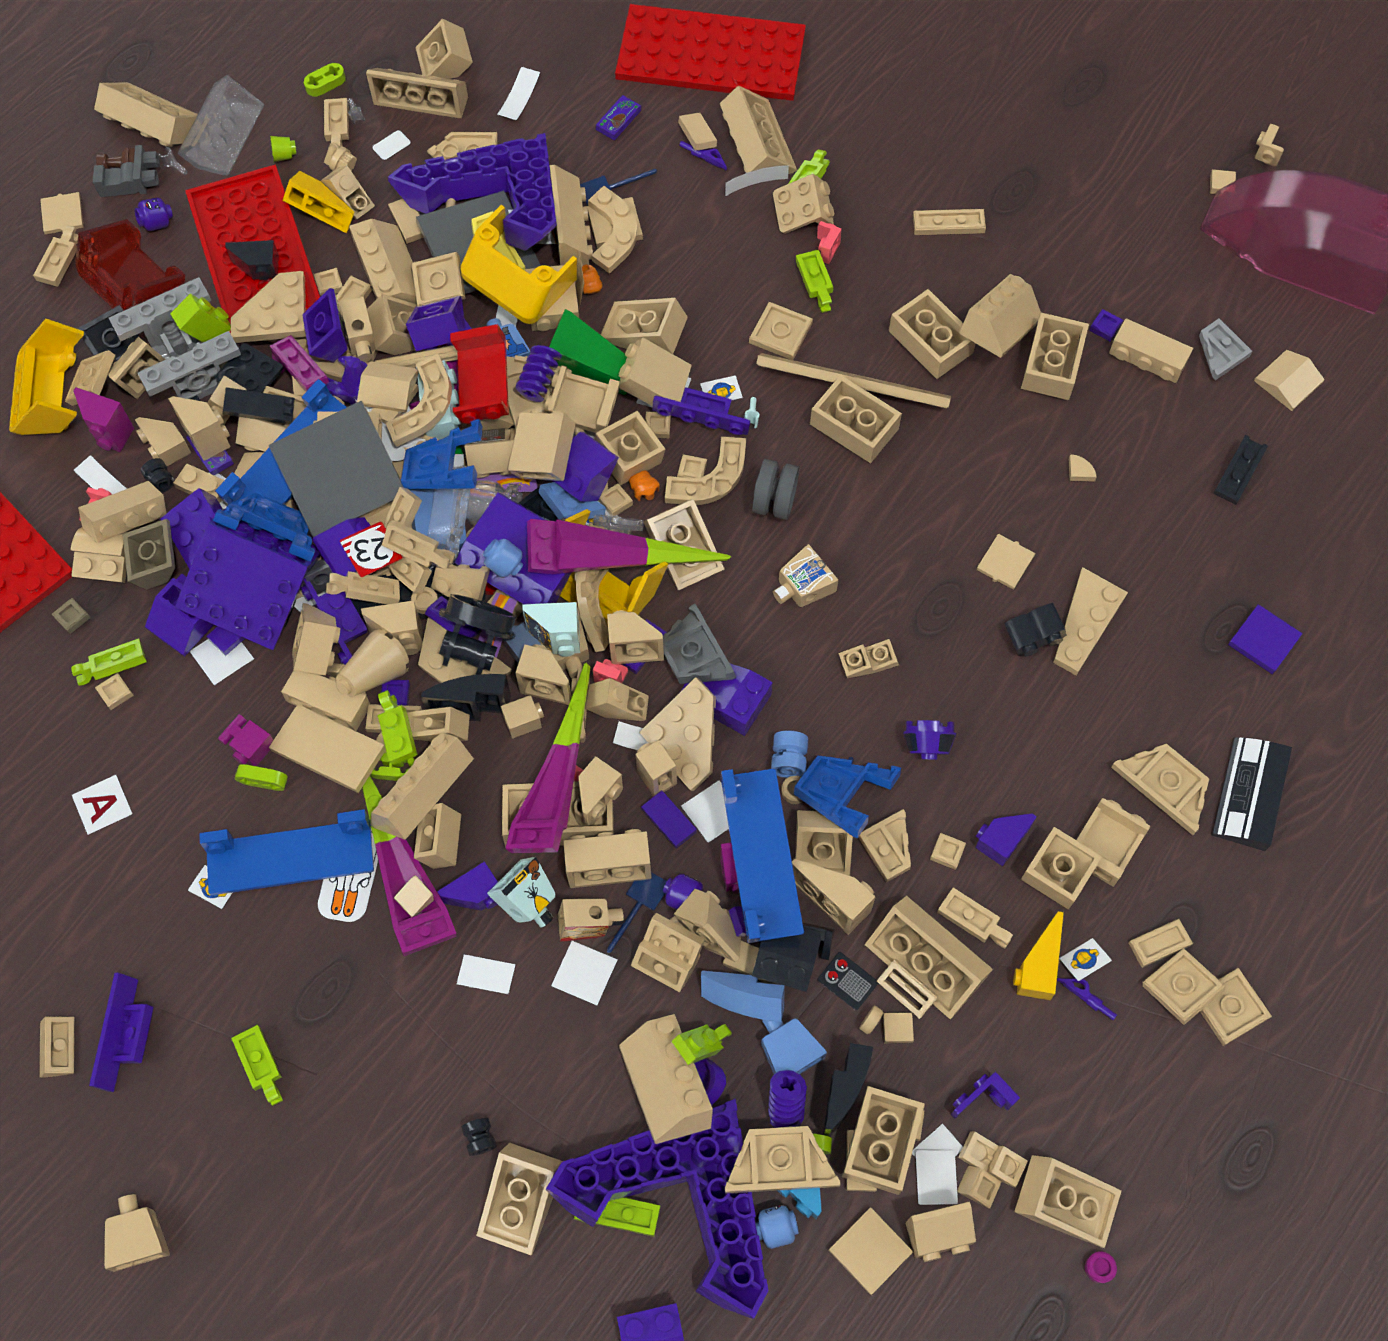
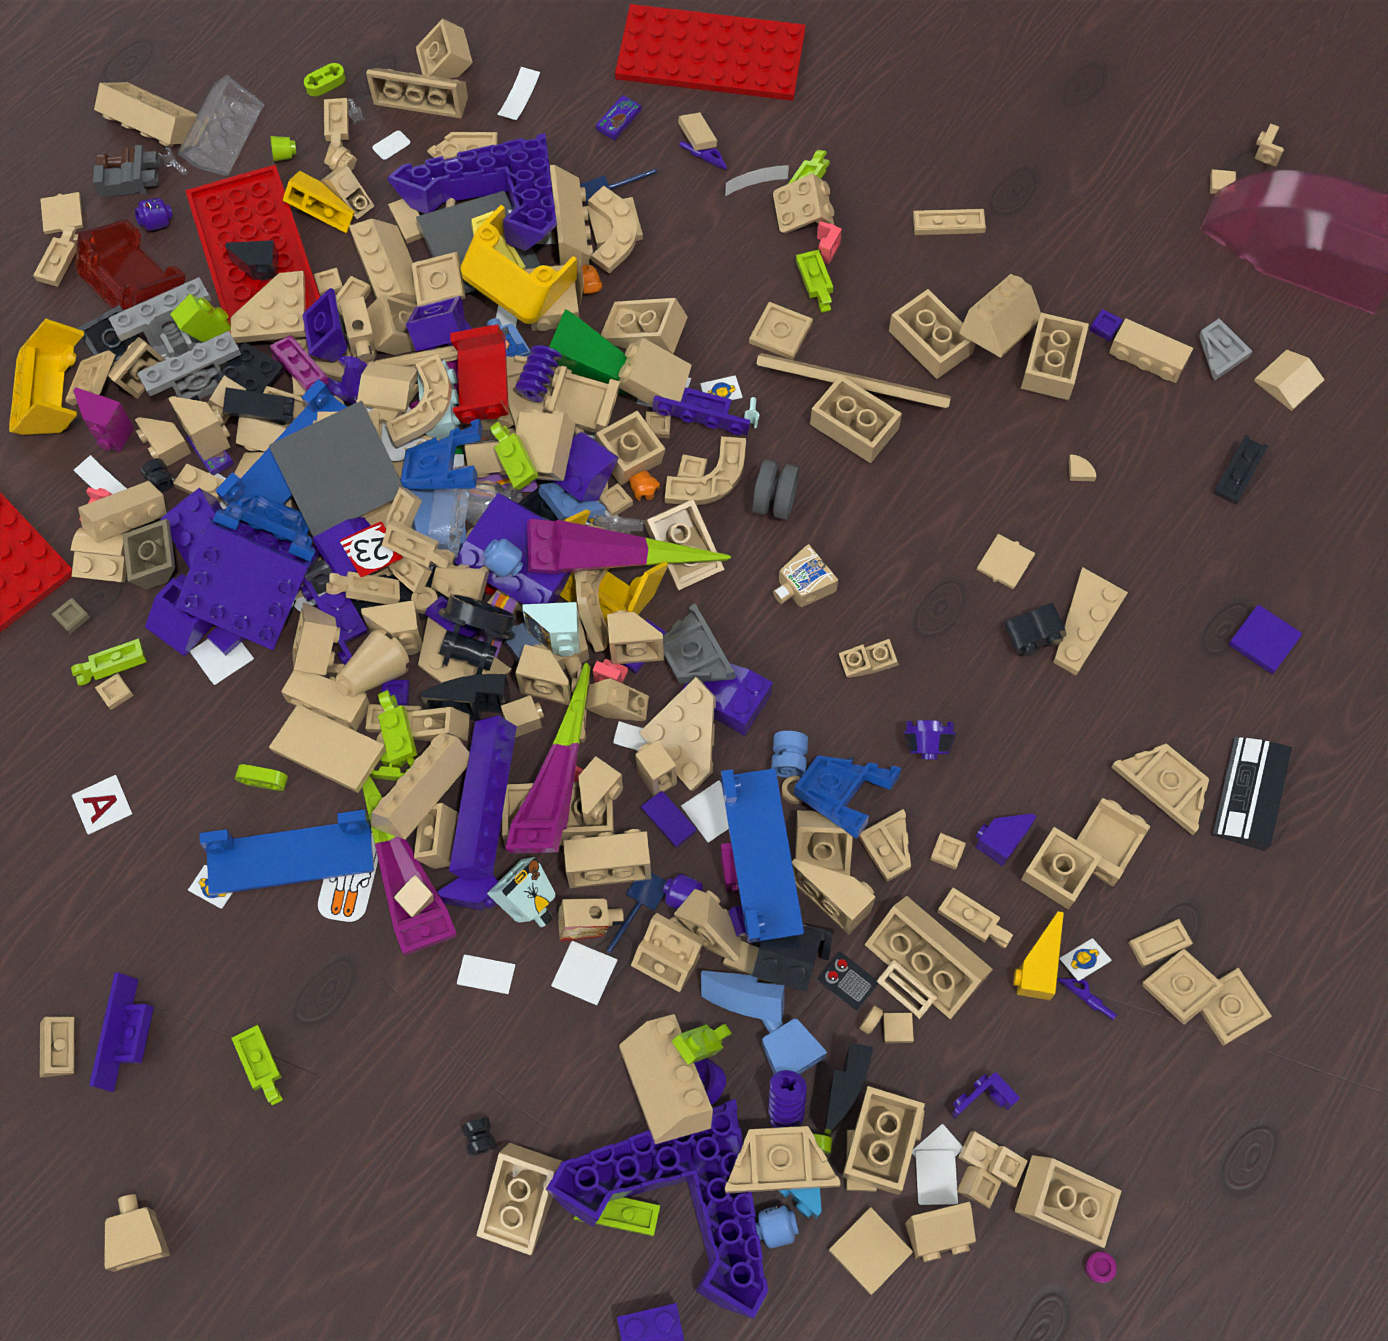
magenta brick [217,714,273,766] -> none
tan slope [720,85,797,174] -> none
none -> dark purple brick [449,715,517,881]
none -> lime plate [490,422,539,490]

